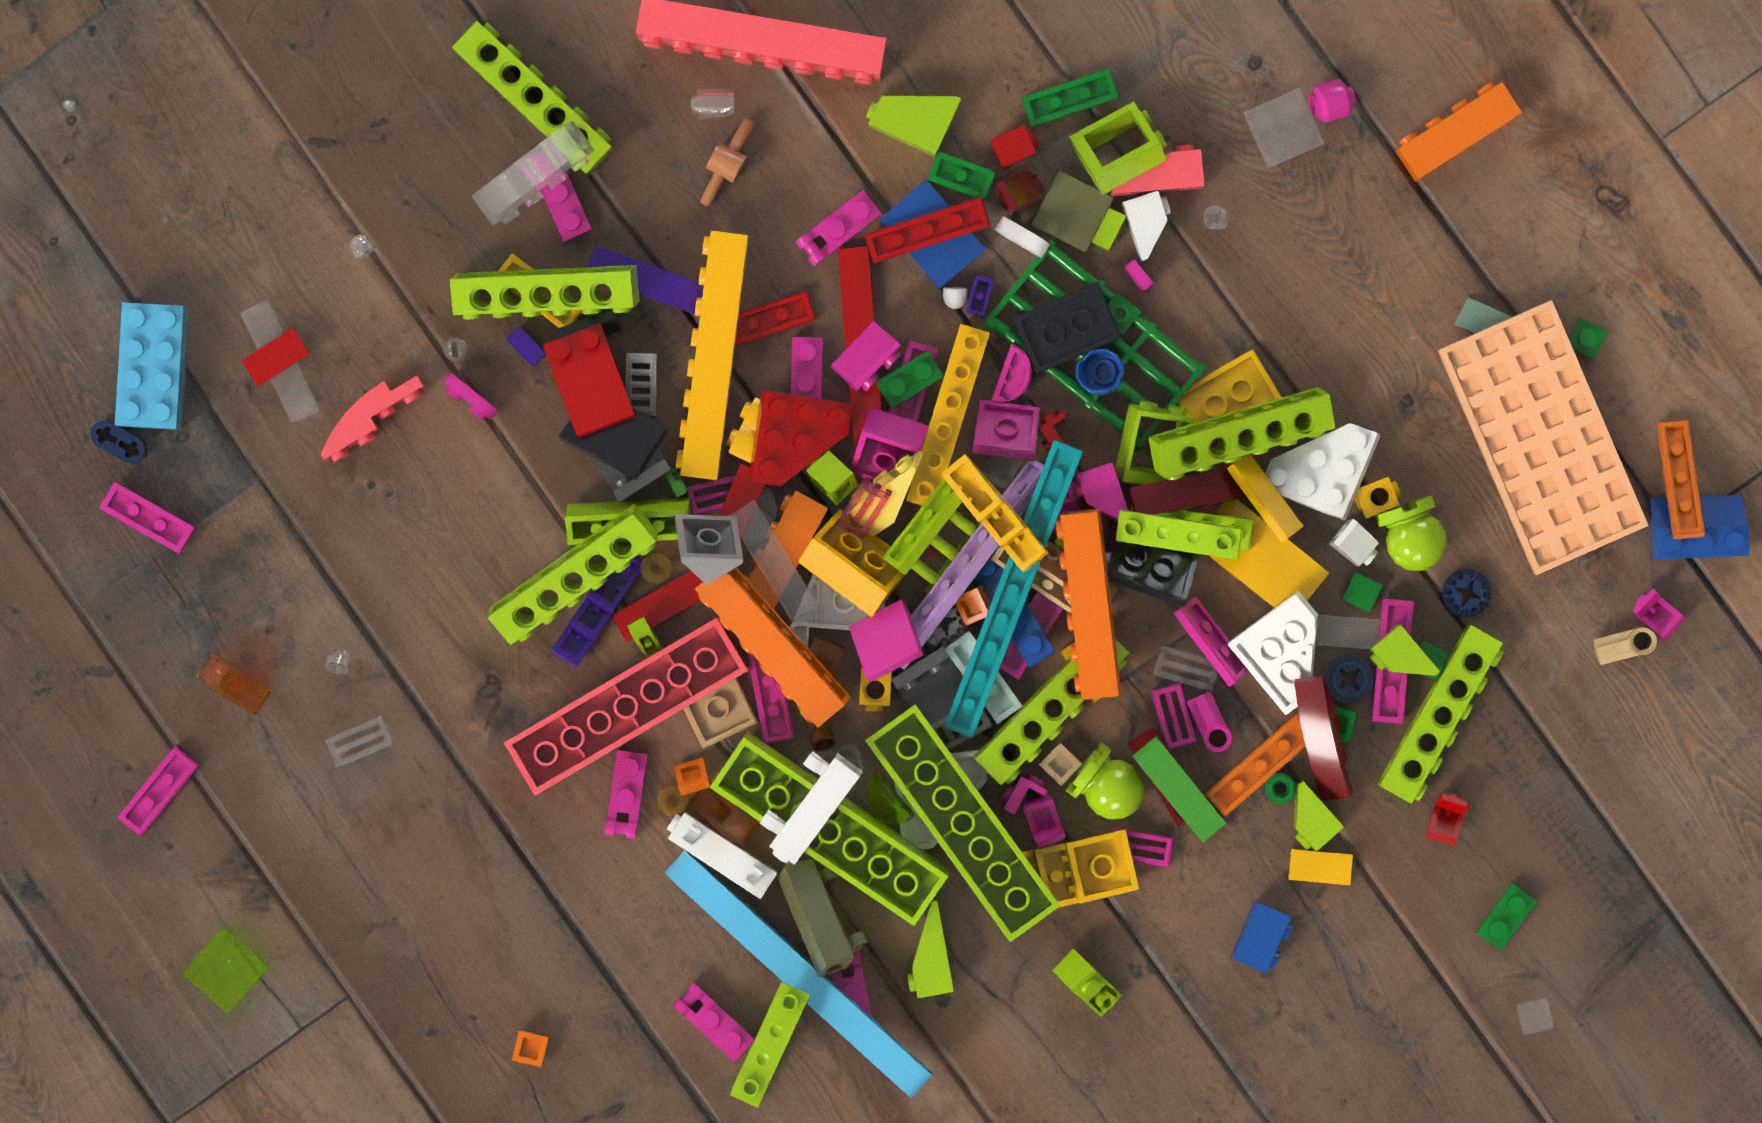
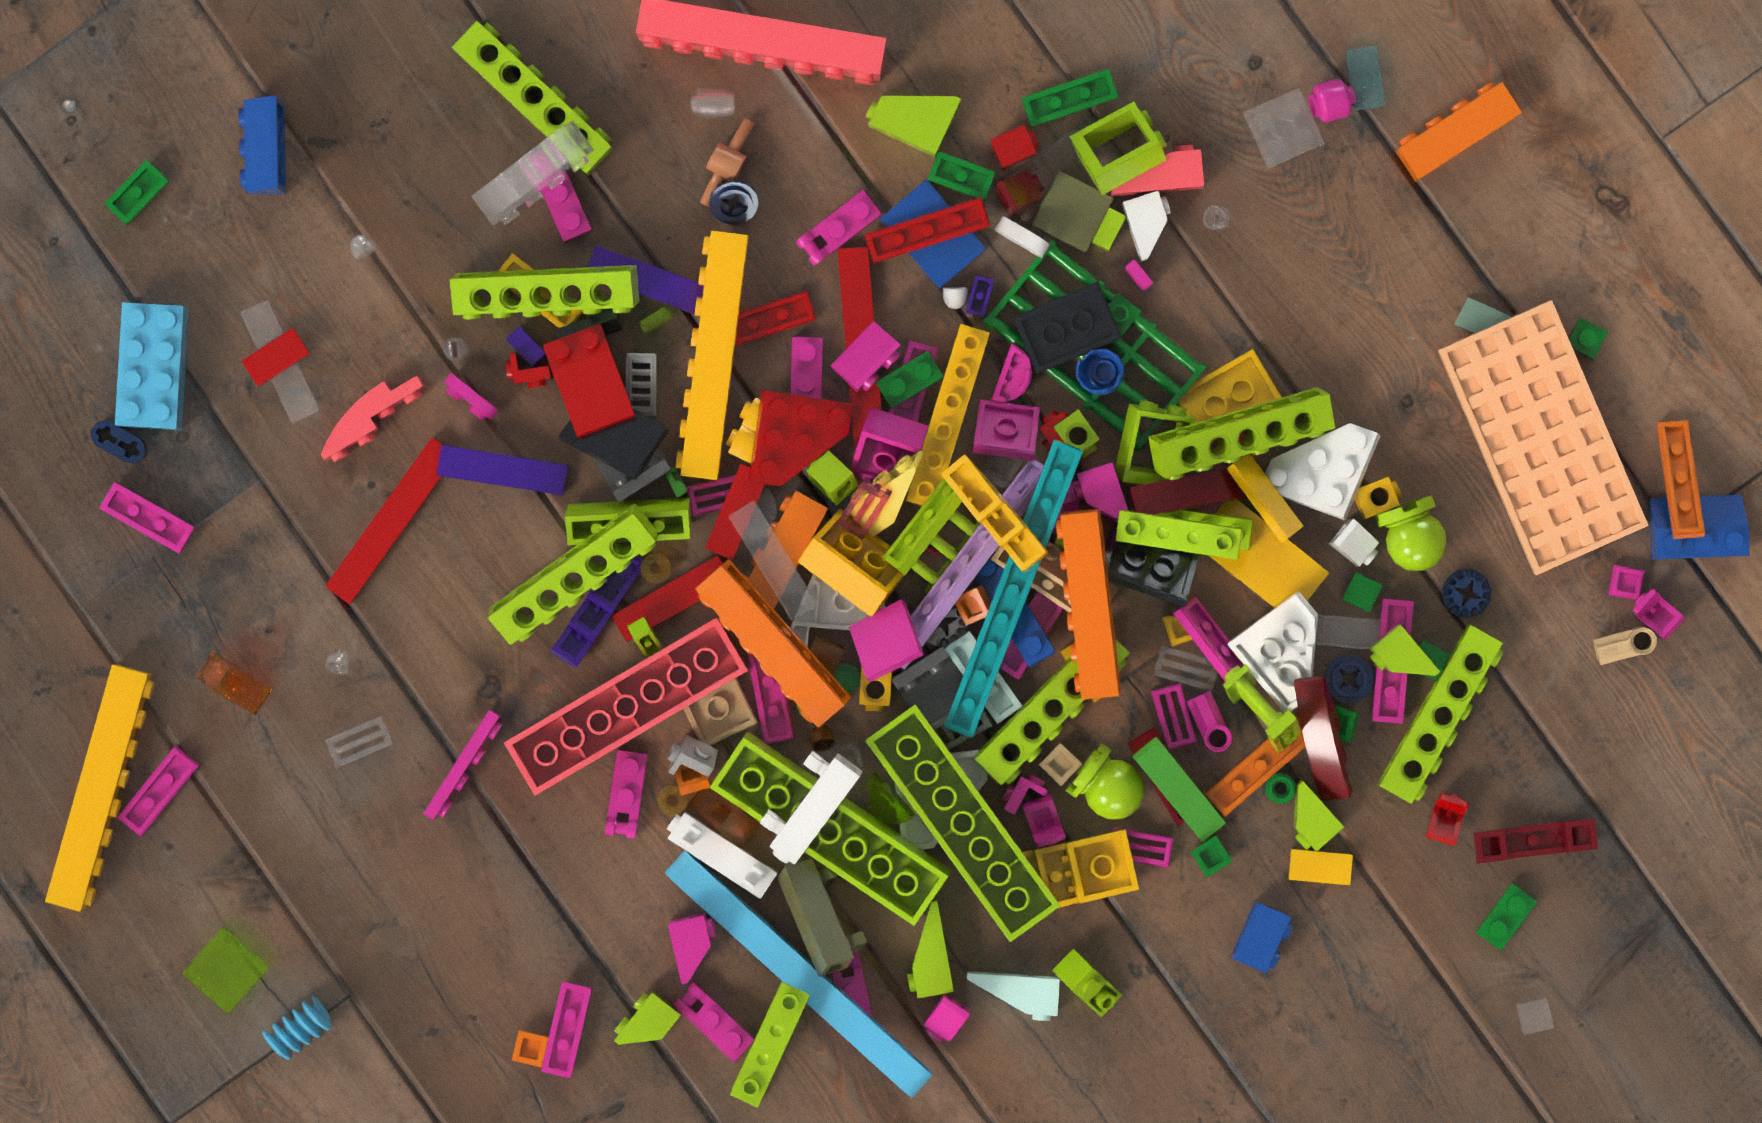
light grey slope [675,514,743,585] -> none
none -> yellow brick [45,664,155,912]
none -> green plate [104,160,170,226]
none -> blue slope [239,96,286,195]
none -> medium azure piece [262,995,332,1060]
none -> red tile [325,437,443,605]
none -> dark pink plate [423,709,502,820]
none -> dark purple slope [436,445,568,495]
none -> red bracket [505,353,553,389]
none -> dark pink plate [541,981,593,1078]
none -> lime slope [614,990,682,1045]
none -> clear neon green tile [639,307,672,334]
none -> light grey bracket [667,734,718,777]
none -> dark pink slope [668,912,717,984]
none -> dark blue gear [709,179,758,225]
none -> green plate [831,664,861,694]
none -> dark pink slope [924,993,970,1043]
none -> light aqua slope [967,971,1060,1021]
none -> lime brick [1054,409,1100,459]
none -> yellow tile [1162,616,1193,647]
none -> green plate [1189,835,1232,878]
none -> lime fence [1223,664,1302,754]
none -> clear light blue plate [1345,45,1386,111]
none -> dark red slope [1473,818,1598,864]
none -> dark pink tile [1608,565,1645,600]

